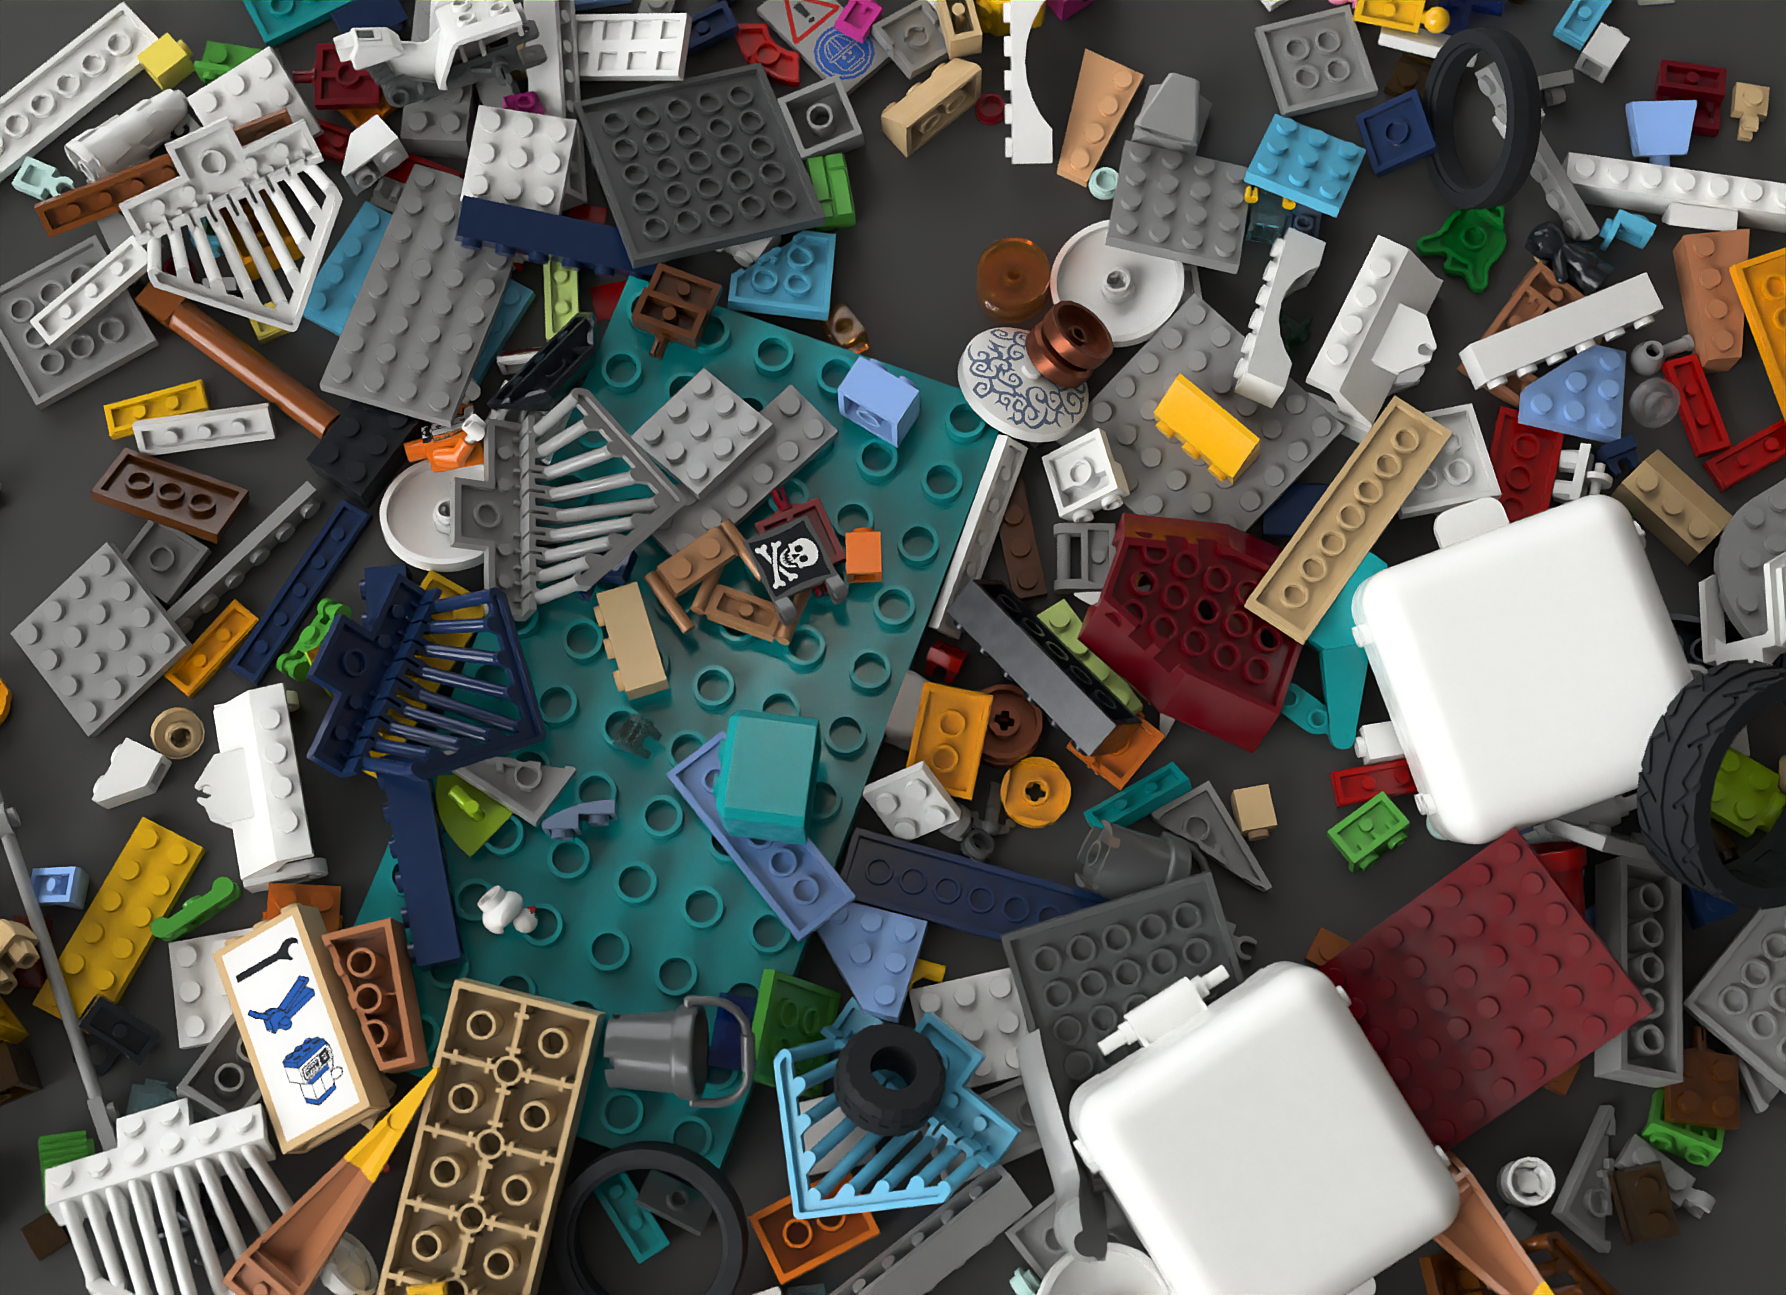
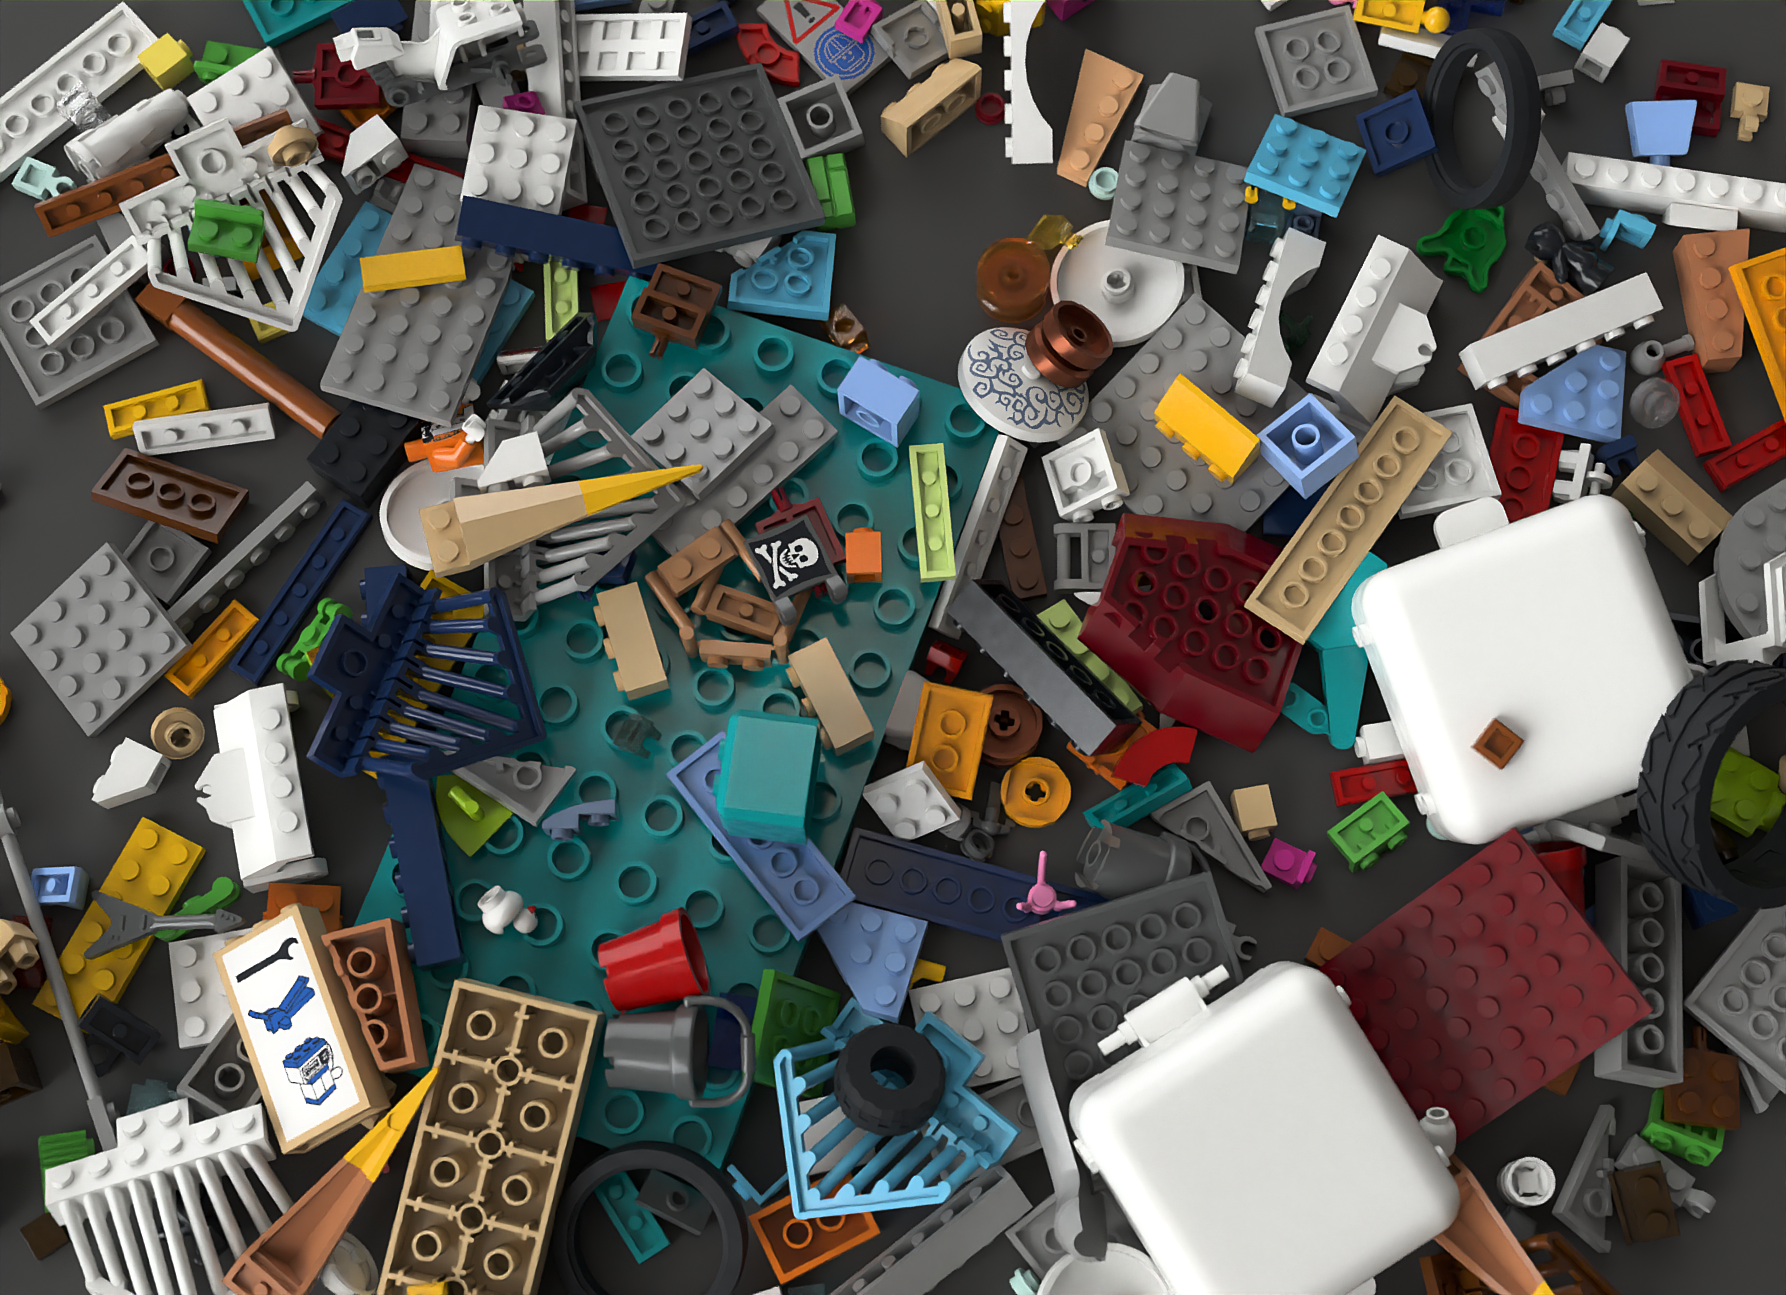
none -> clear slope [56,81,112,134]
none -> dark grey piece [84,891,246,960]
none -> bright green bracket [187,198,265,263]
none -> tan plate [267,125,319,167]
none -> yellow tile [360,245,466,293]
none -> tan plate [418,464,703,578]
none -> white slope [477,431,551,494]
none -> red piece [598,907,711,1013]
none -> medium nougat plate [679,626,790,671]
none -> medium azure bracket [726,1164,789,1207]
none -> tan brick [785,637,875,757]
none -> yellowish green plate [909,443,956,583]
none -> bright pink plant [1016,851,1076,915]
none -> clear yellow plate [1026,214,1083,249]
none -> red tile [1111,727,1198,787]
none -> light blue brick [1256,393,1359,499]
none -> dark pink bracket [1261,838,1318,889]
none -> white plant [1420,1107,1456,1158]
none -> dark orange tile [1470,718,1525,770]

